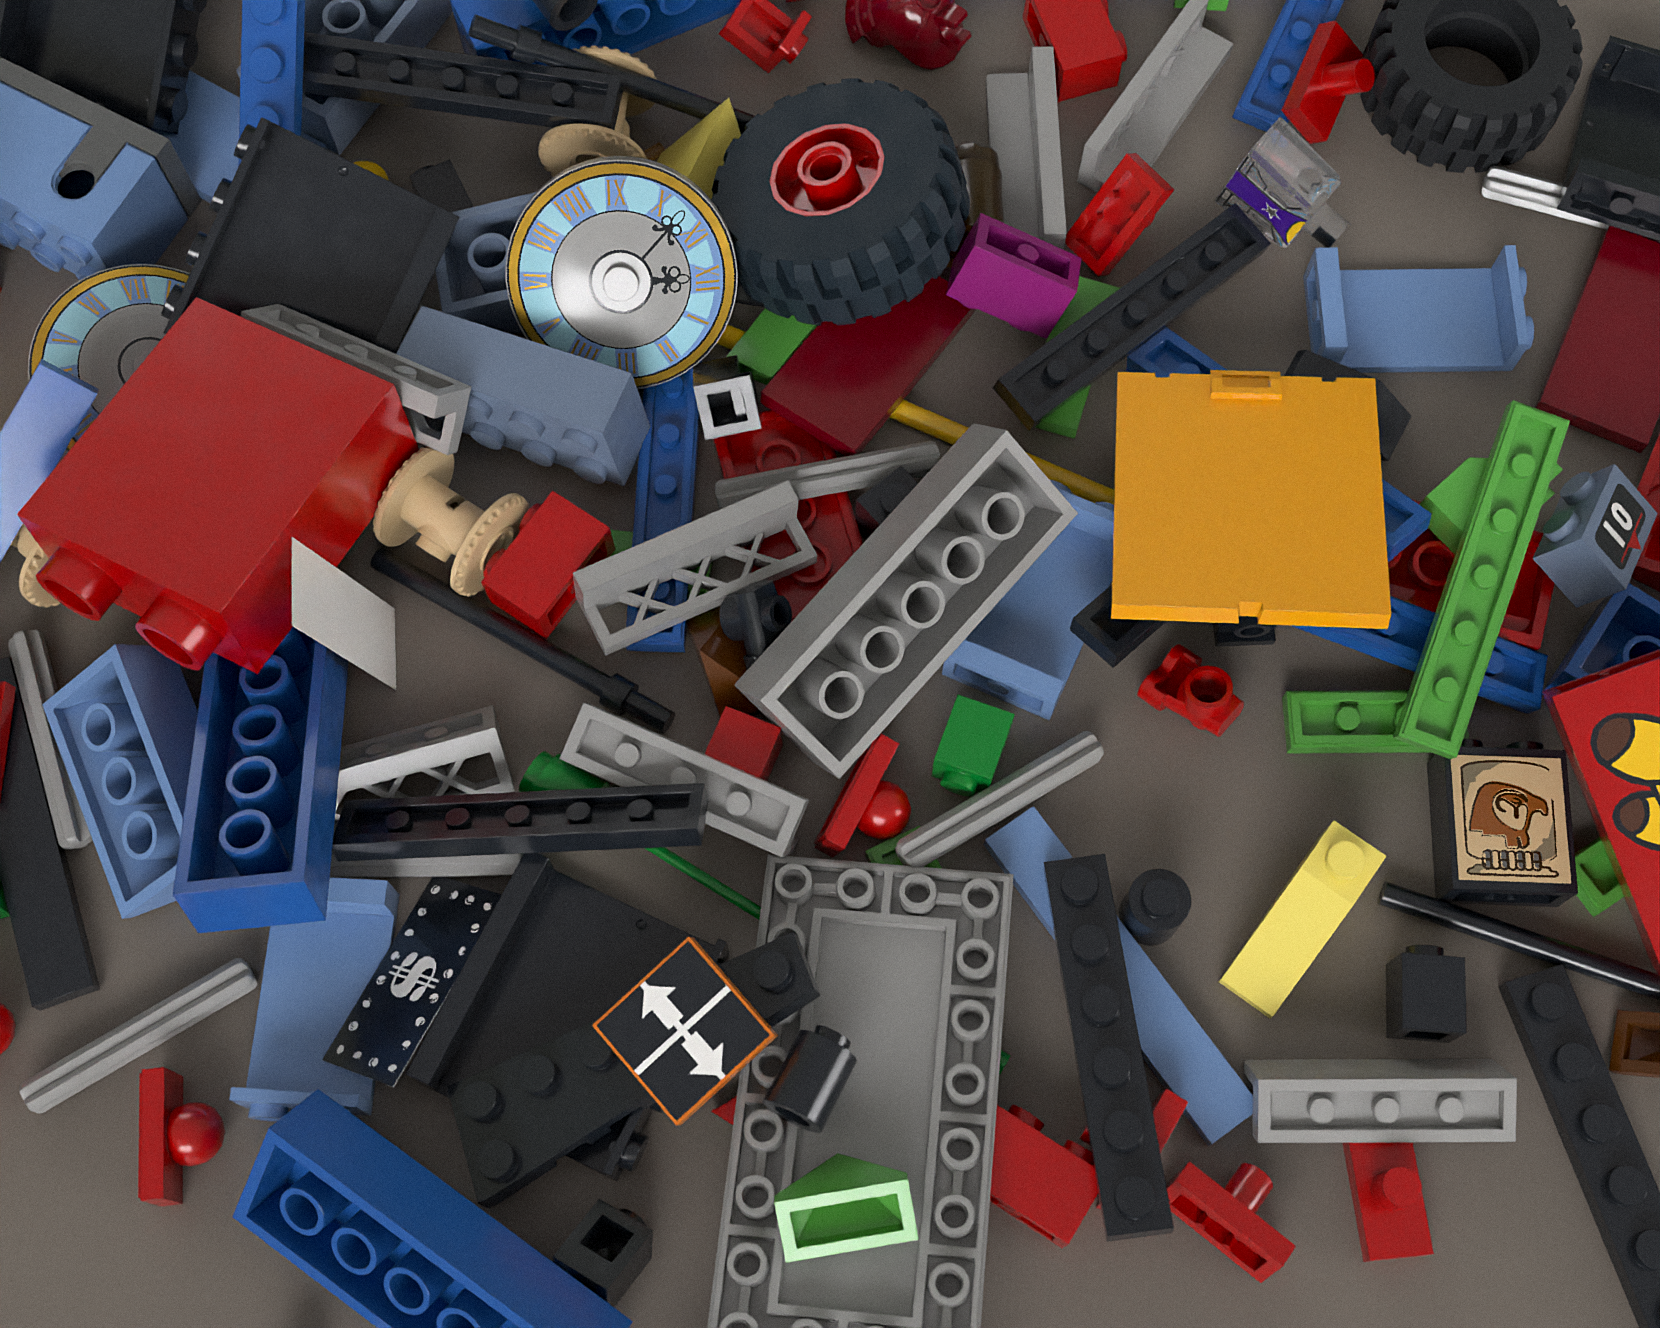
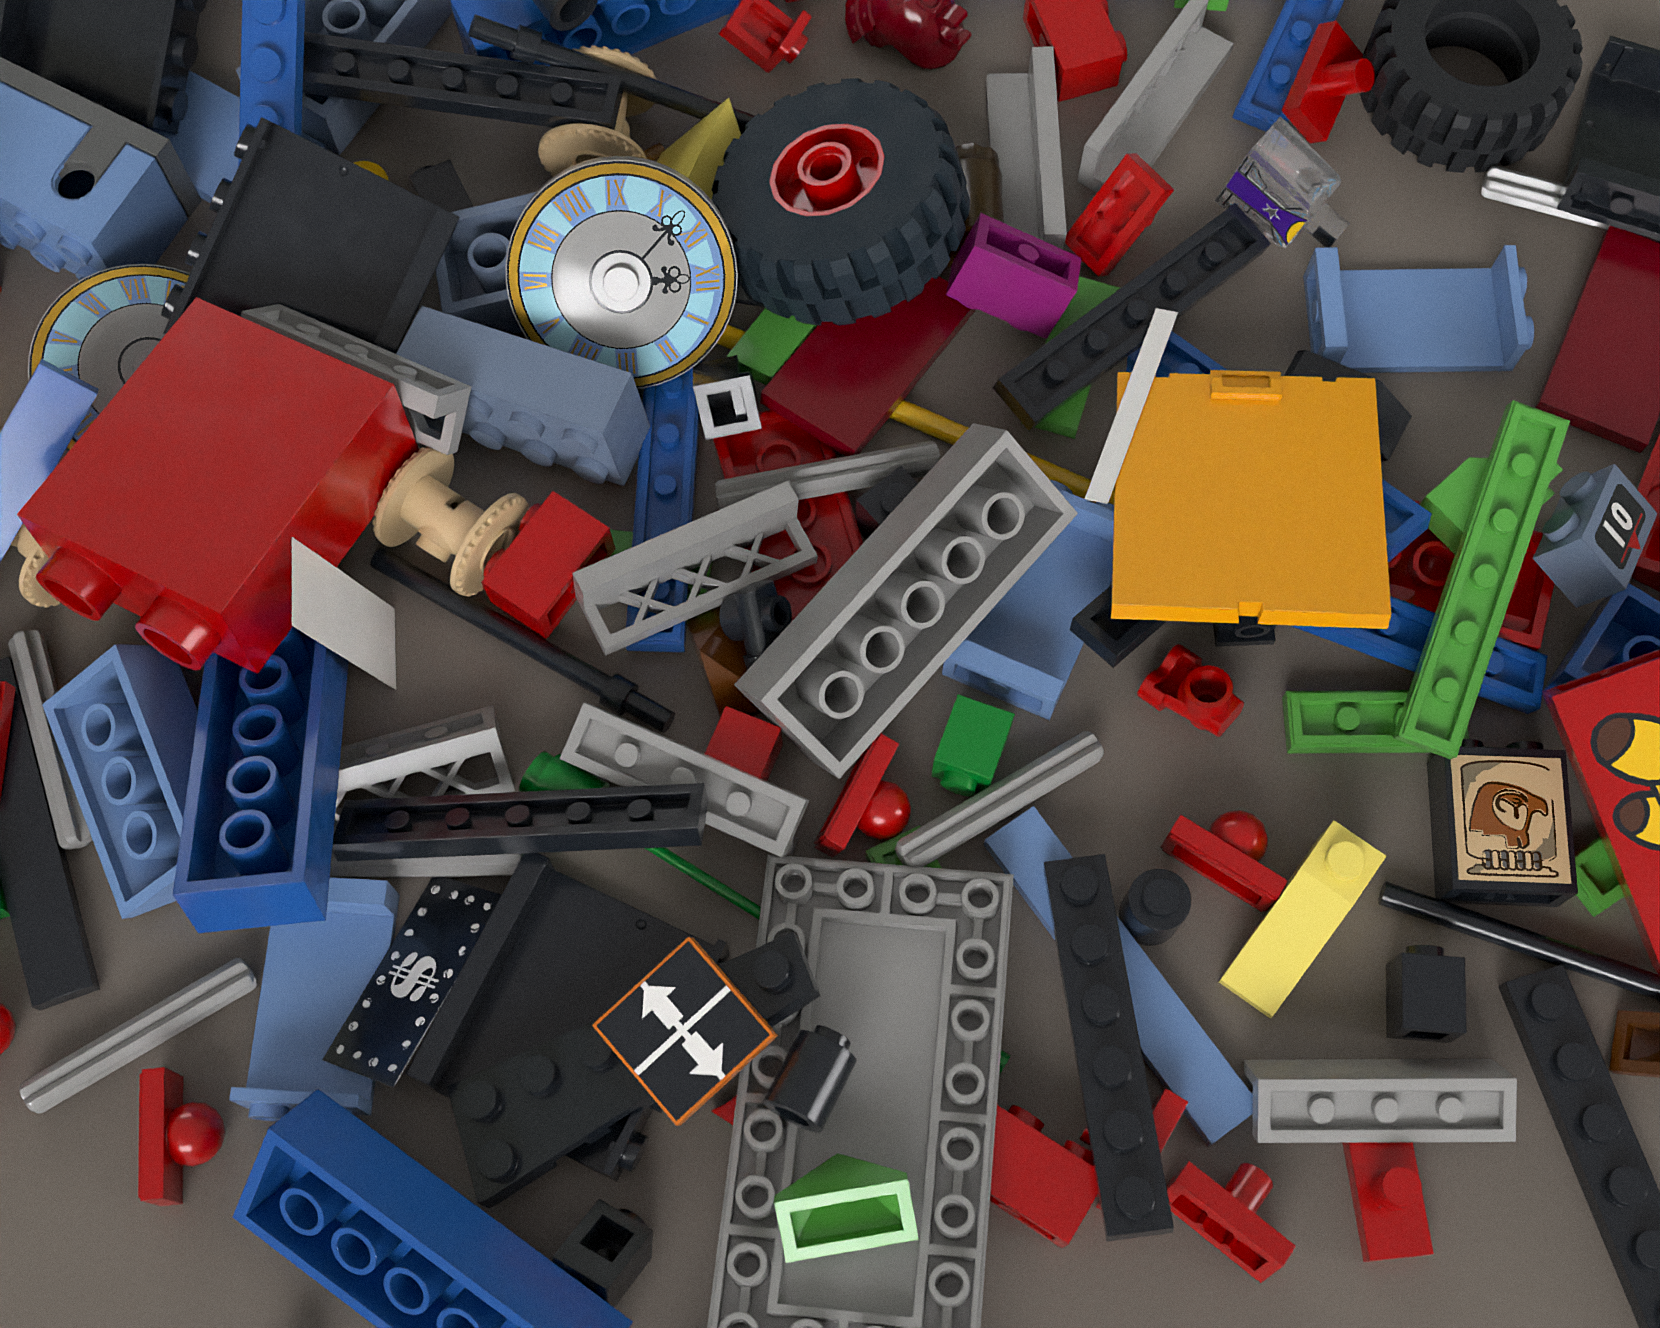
none -> white sticker [1085,308,1178,504]
none -> red tile [1161,810,1288,912]

